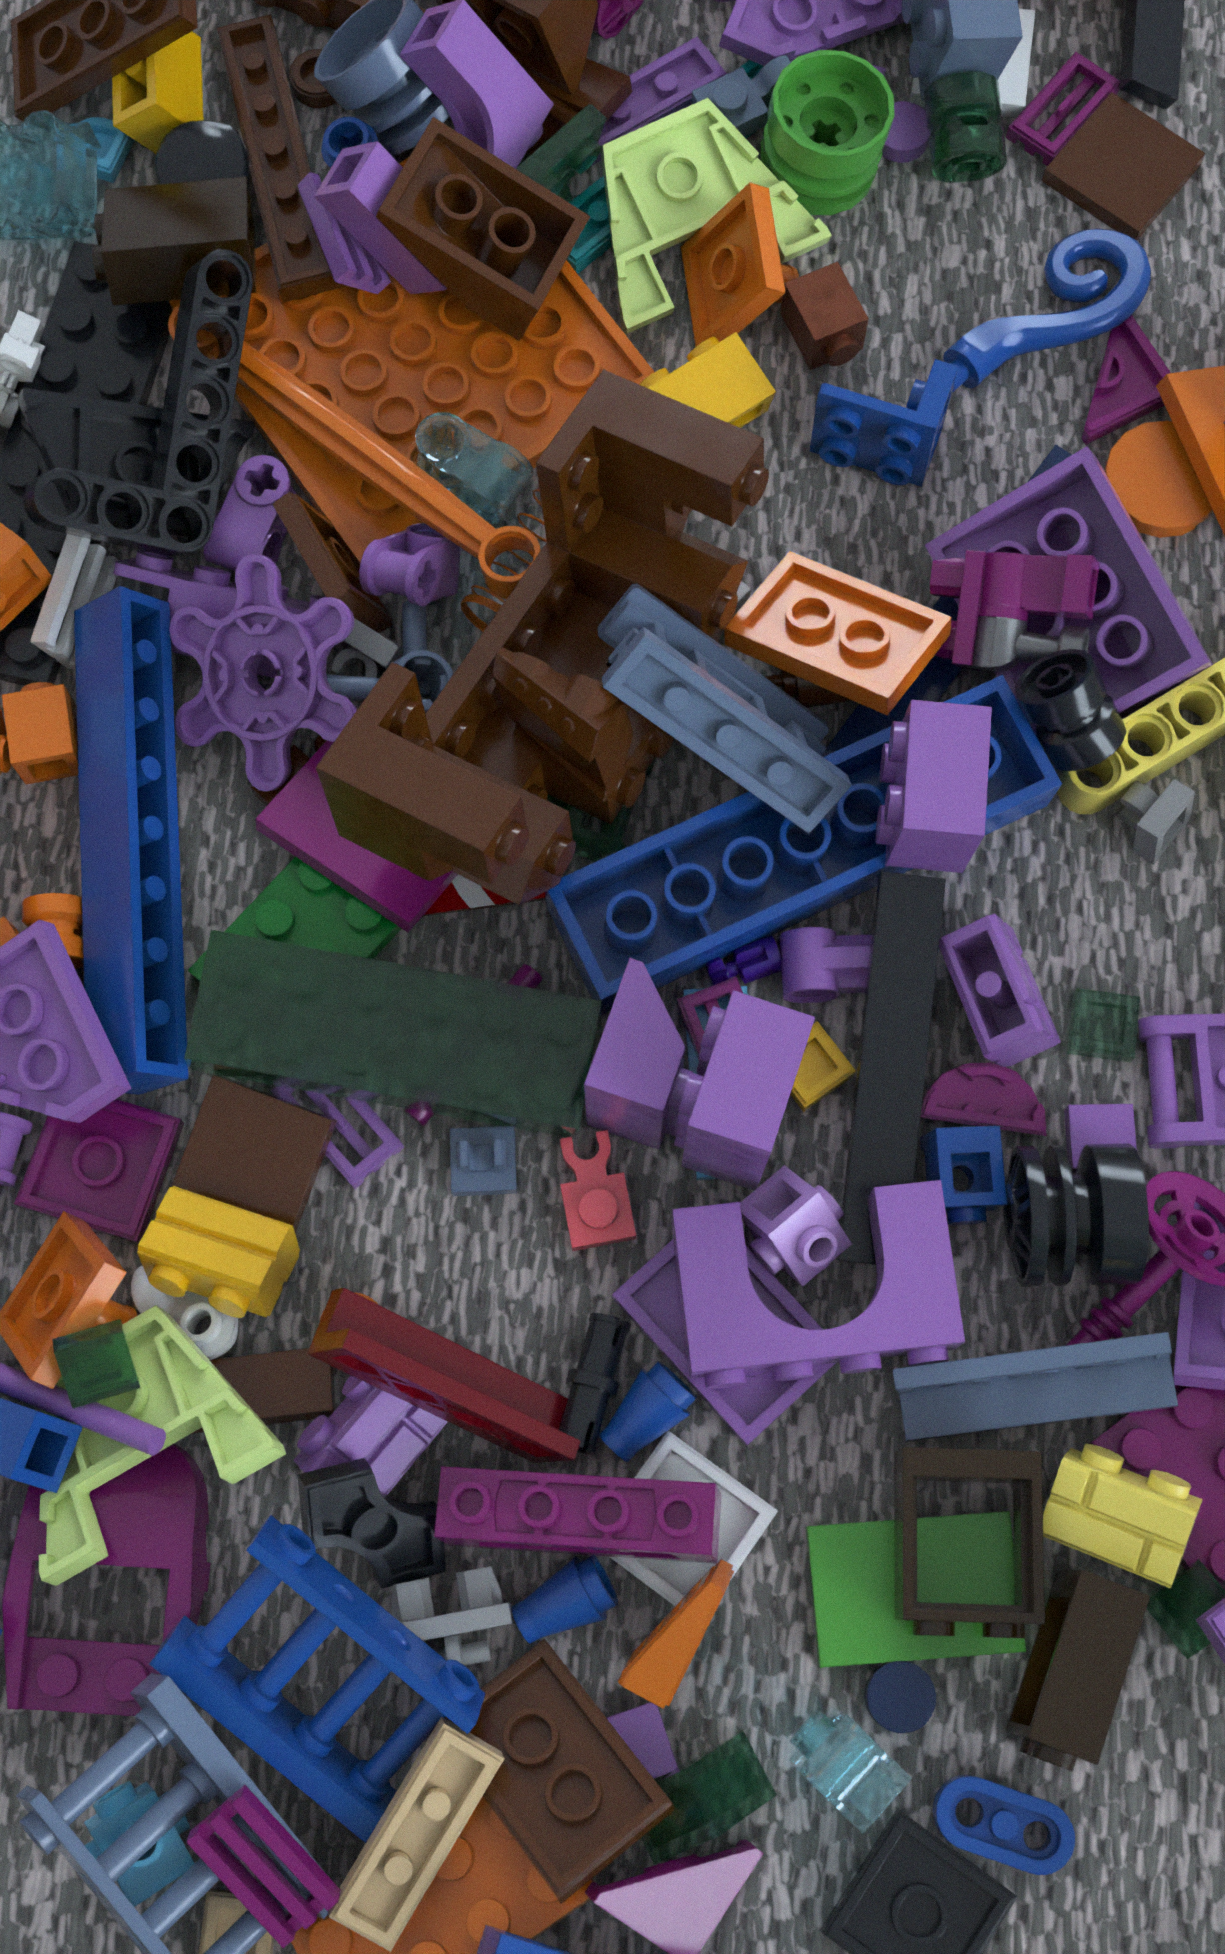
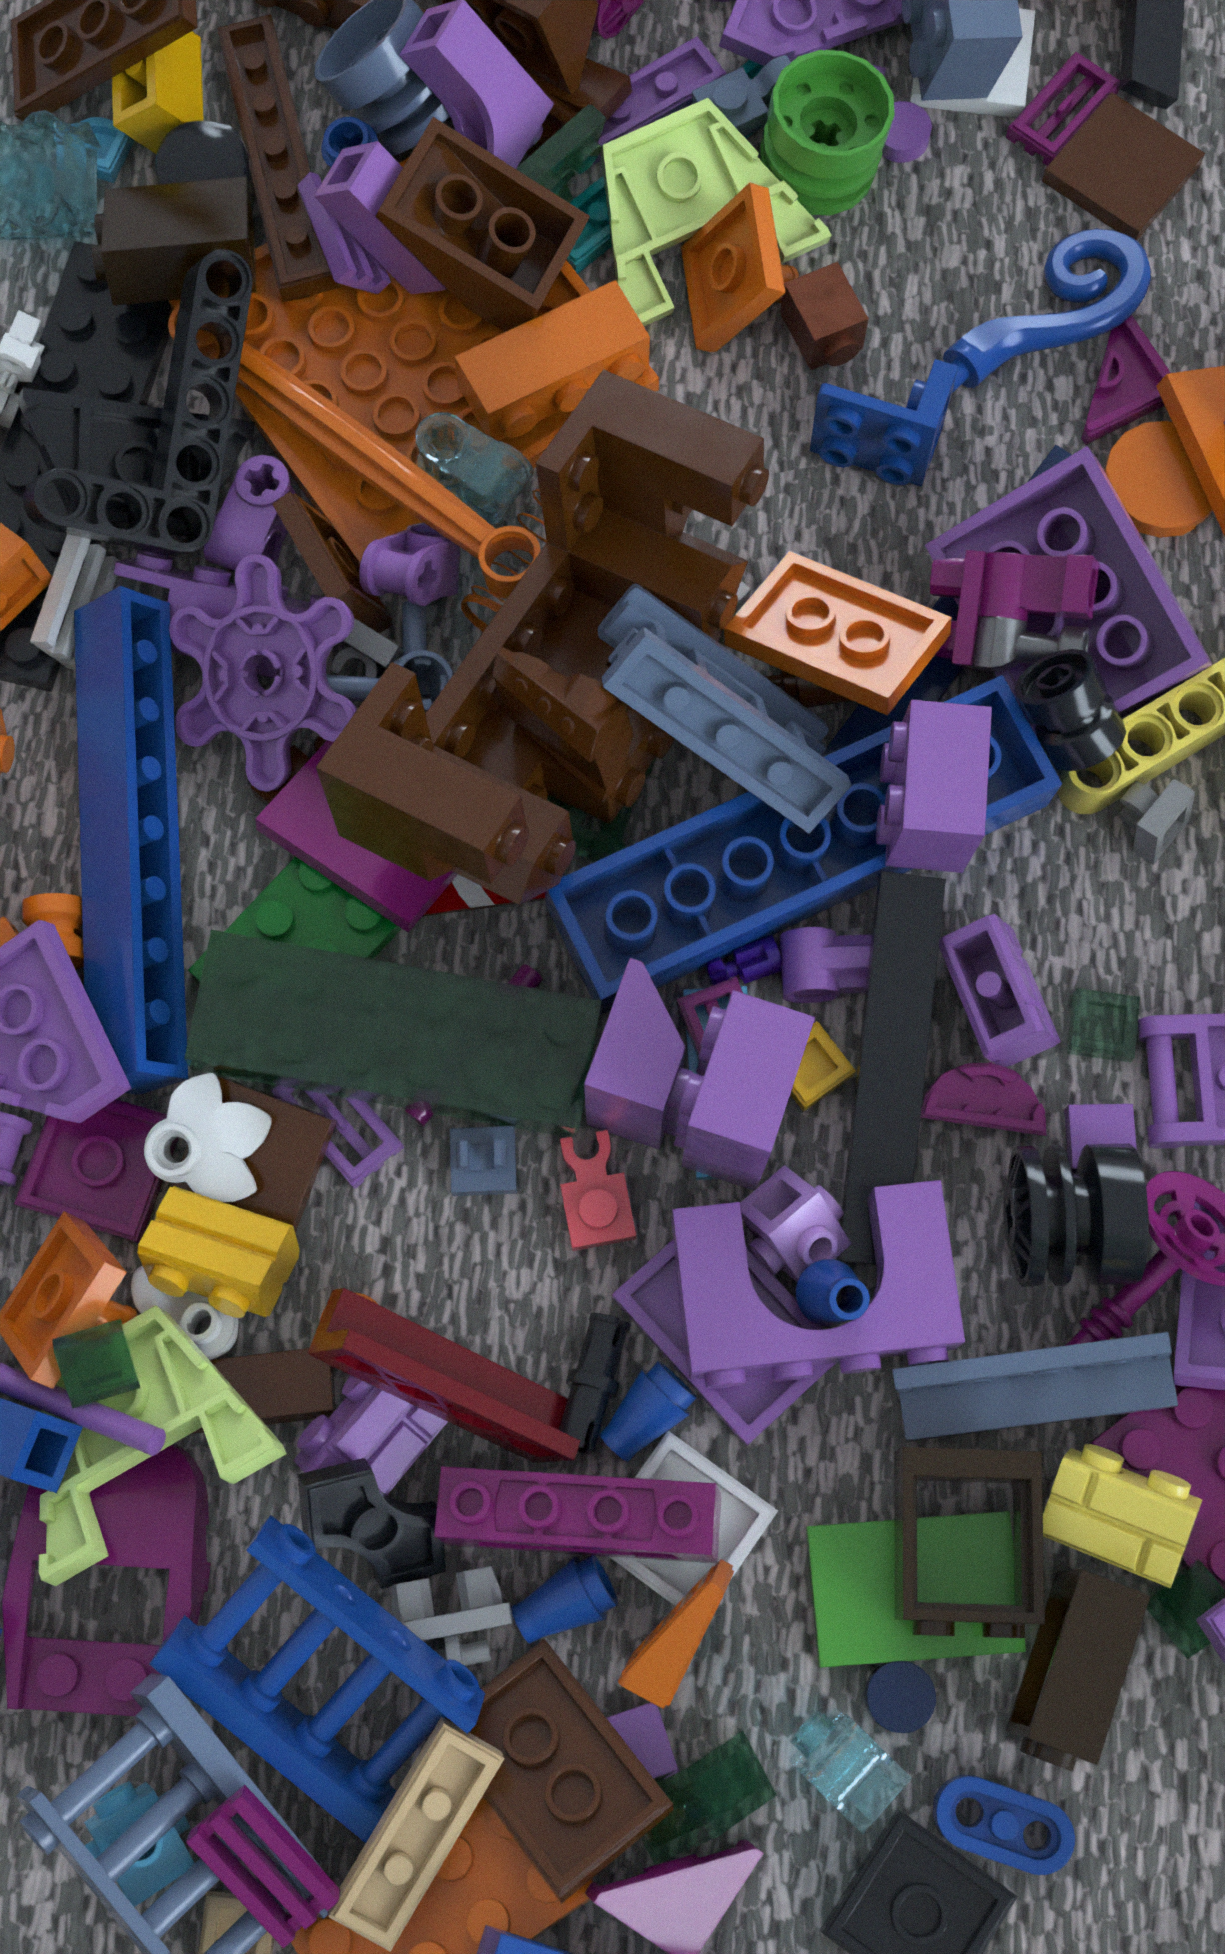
orange brick [2,682,78,785] -> none
reddish brown tile [289,49,337,108] -> none
yellow brick [639,332,776,428] -> none
blue brick [920,1126,1007,1225] -> none
clear green wheel [924,71,1007,183] -> none
none -> white plate [144,1073,272,1202]
none -> orange brick [454,280,650,444]
none -> blue cone [796,1259,870,1326]

